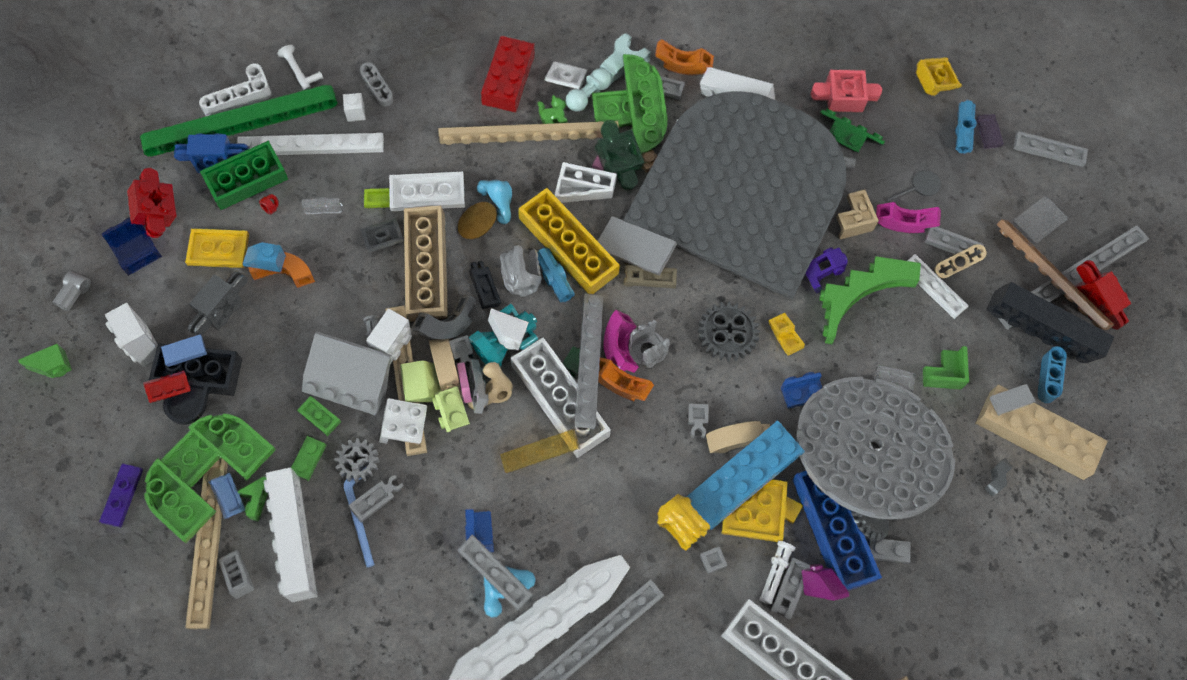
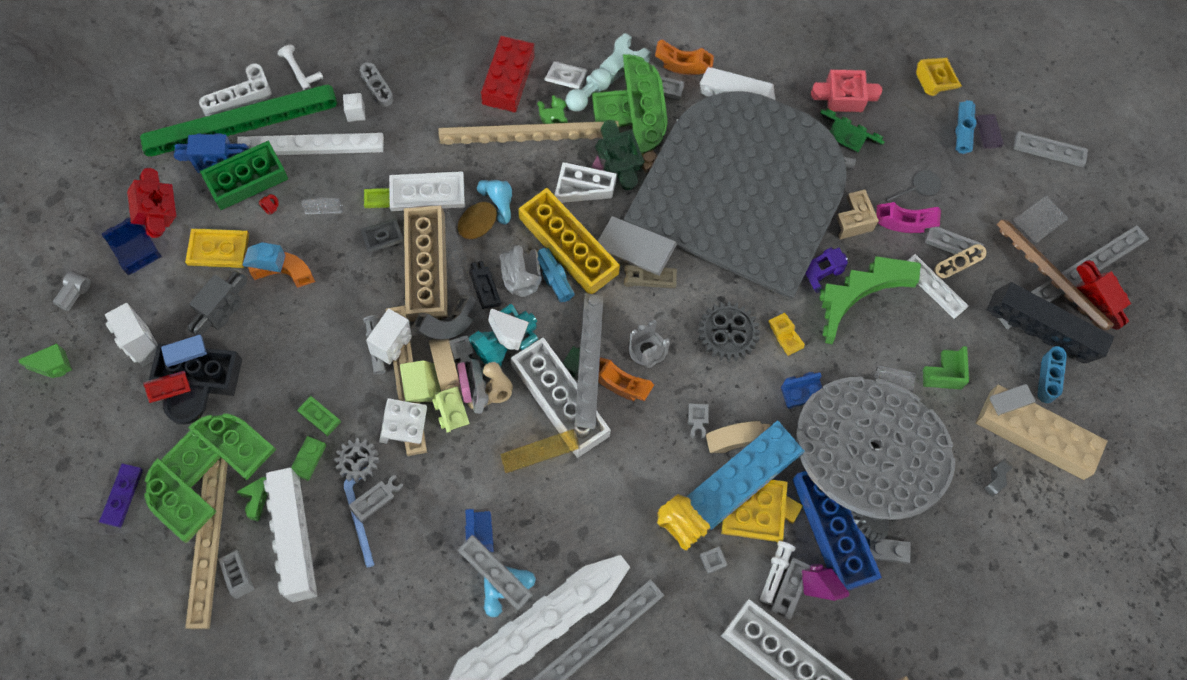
medium blue tile [209,473,245,519] -> none
light grey slope [302,332,391,415] -> none
dark pink arch [604,310,639,373] -> none

